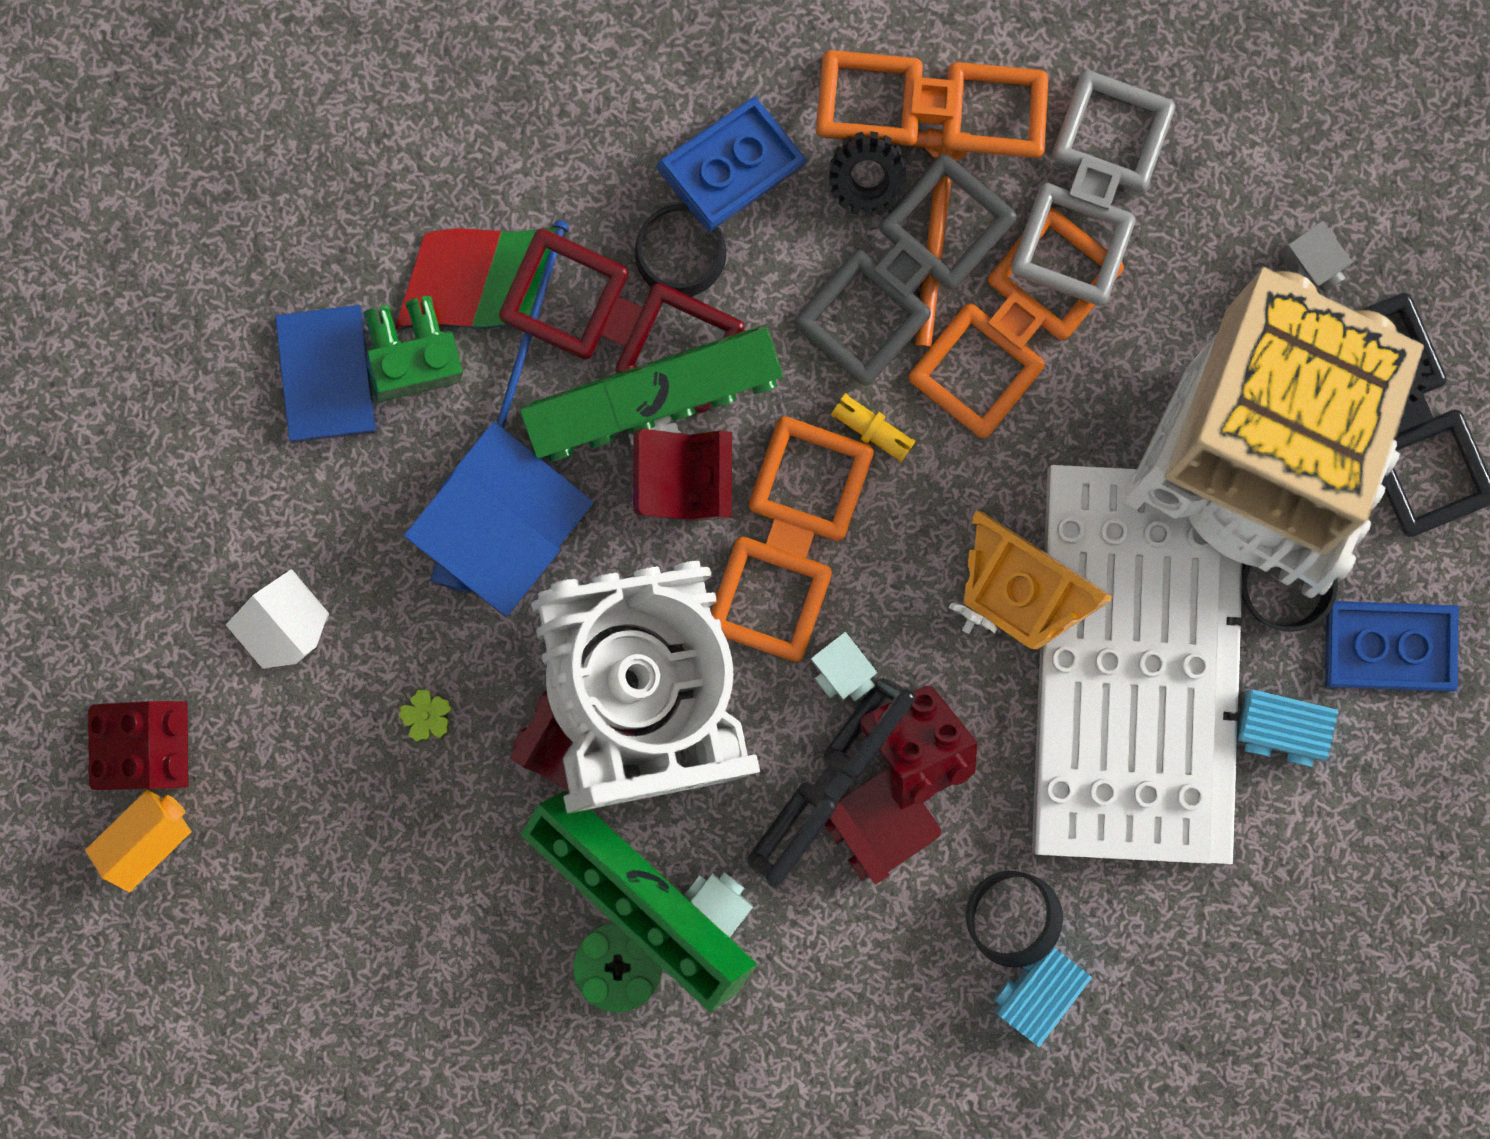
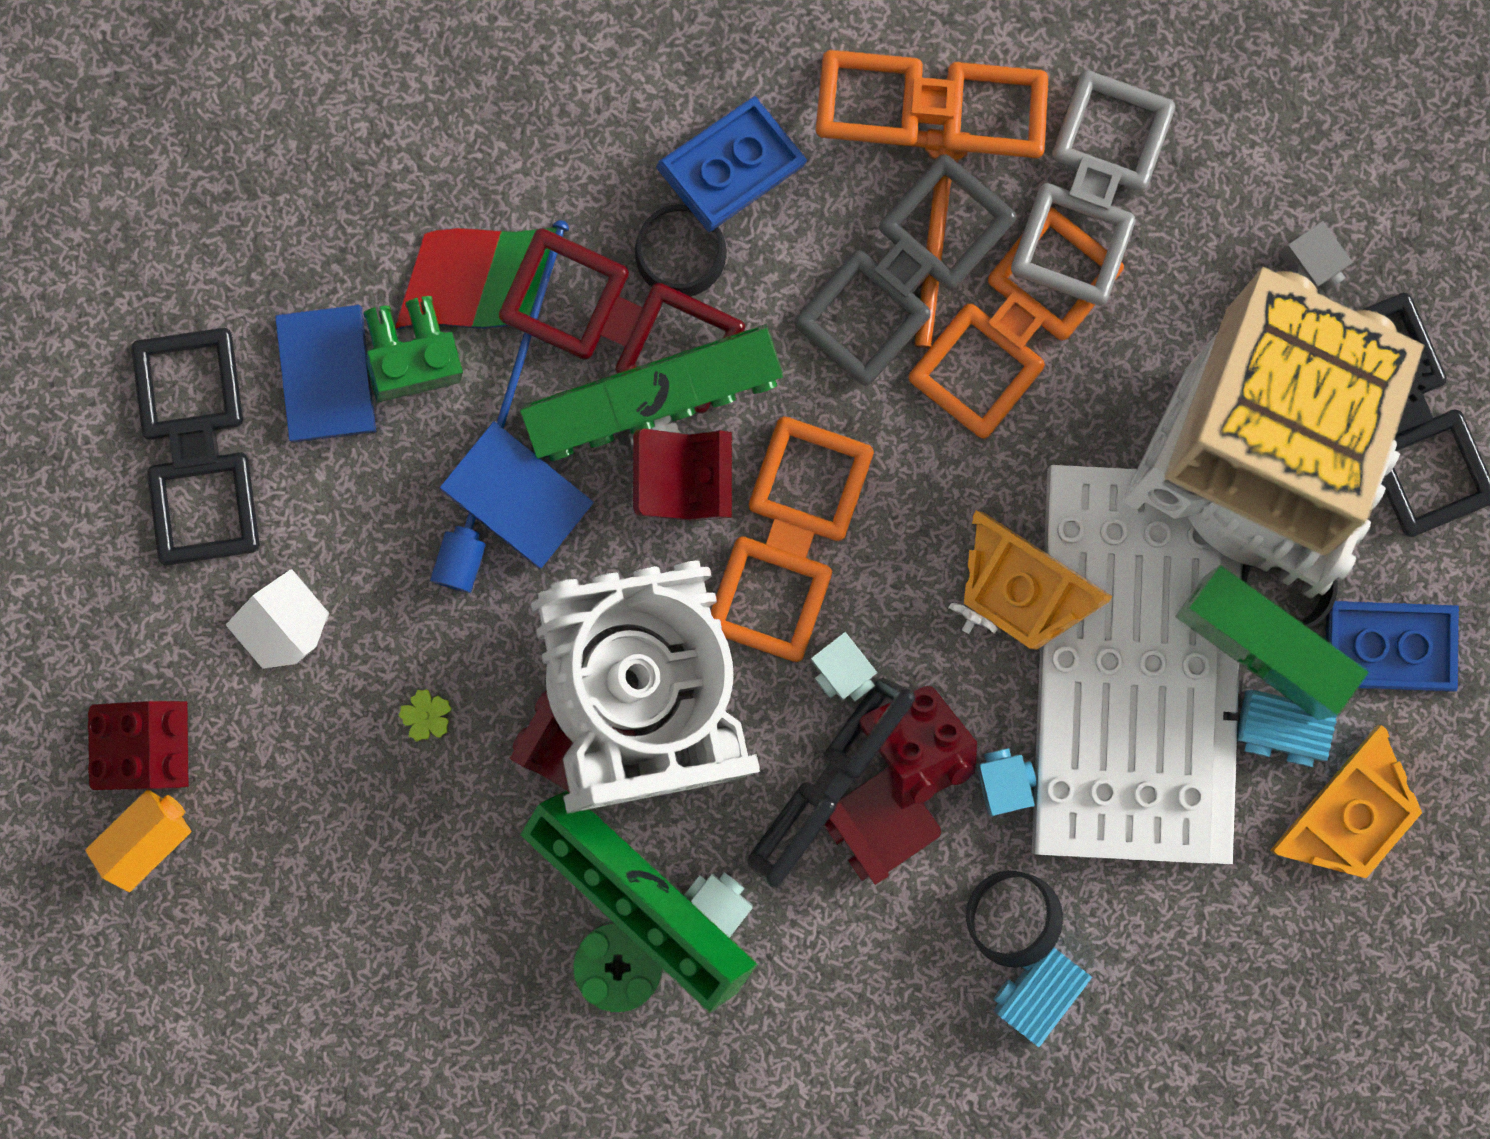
blue tile [403,468,561,618] -> none
black tyre [829,131,906,216] -> none
yellow pin [831,393,916,463] -> none
none -> black bar [131,328,260,566]
none -> medium azure brick [976,748,1037,816]
none -> green brick [1175,565,1369,720]
none -> light orange wing [1270,725,1422,878]

